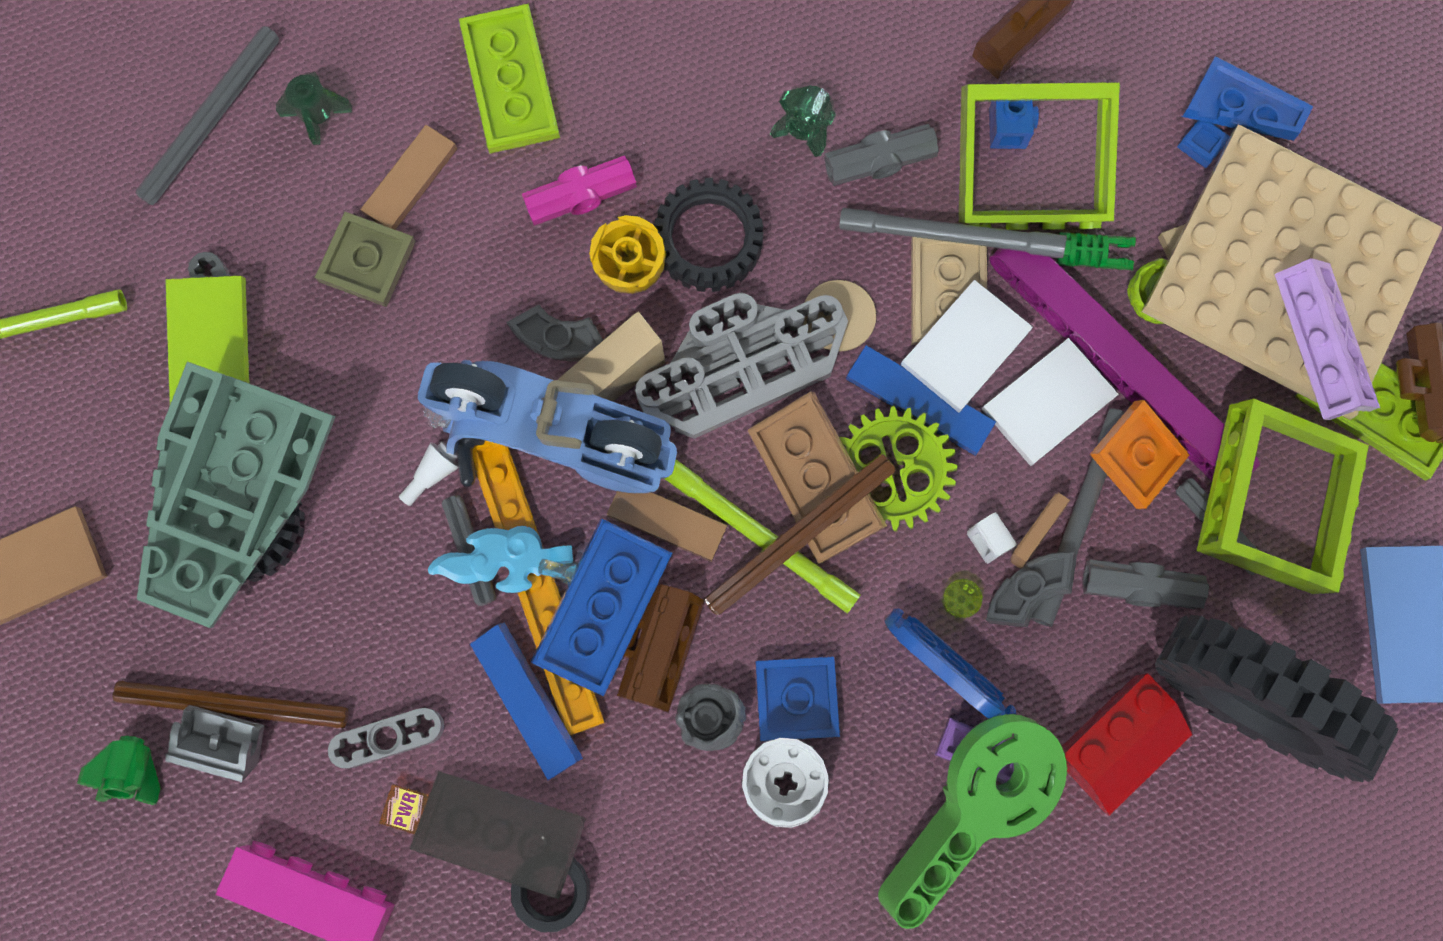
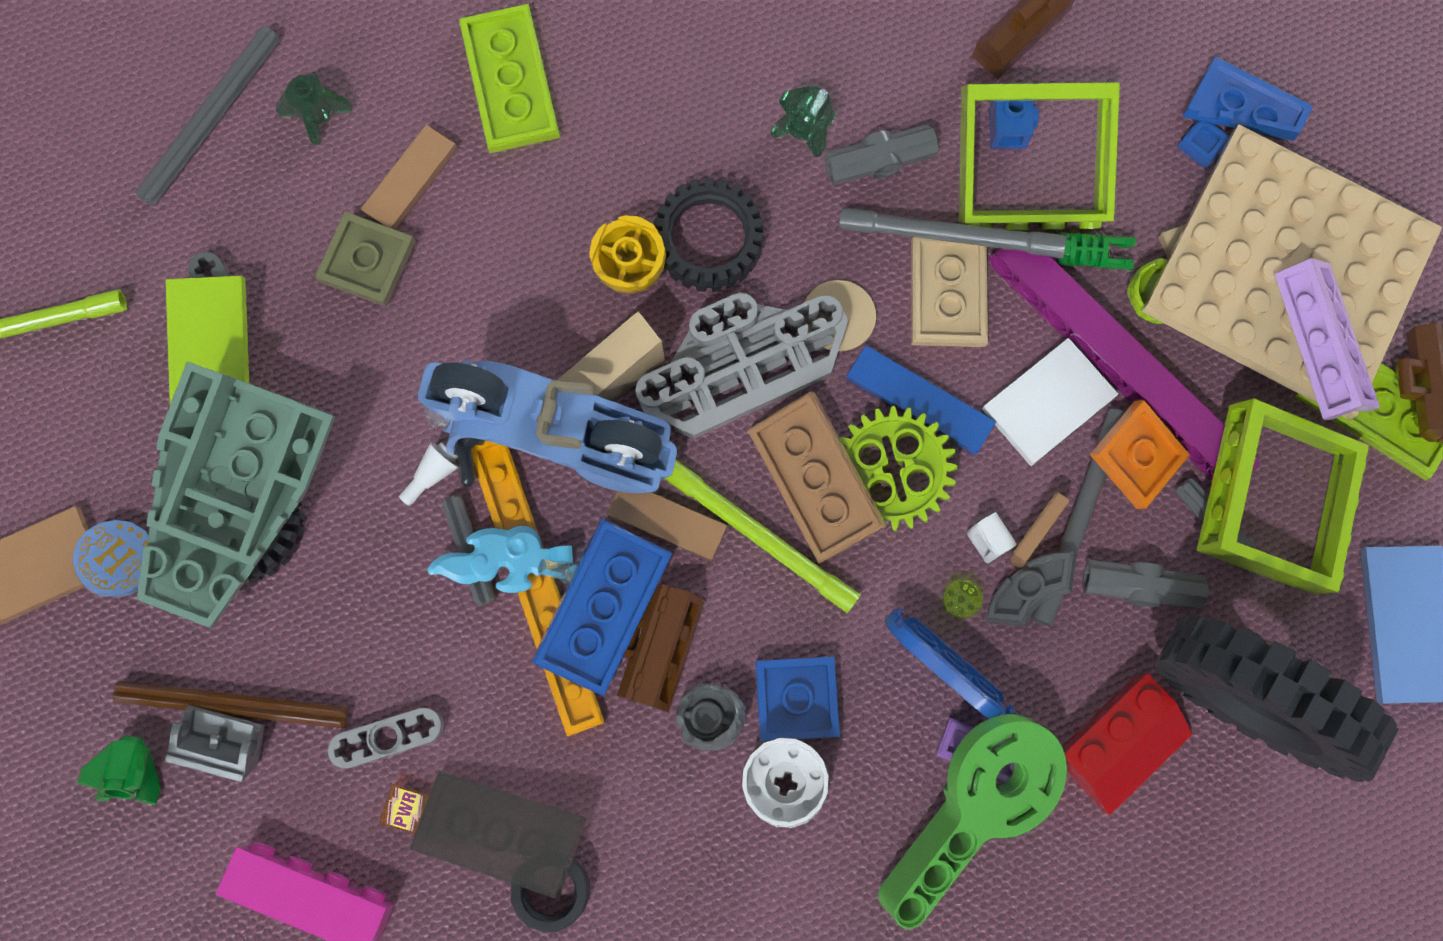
blue tile [470,622,583,780] -> none
dark grey tile [506,305,603,362] -> none
dark pink piece [522,155,637,226] -> none
reddish brown axle [704,454,896,615] -> none
white tile [901,280,1033,413] -> none
none -> medium blue tile [72,520,149,597]

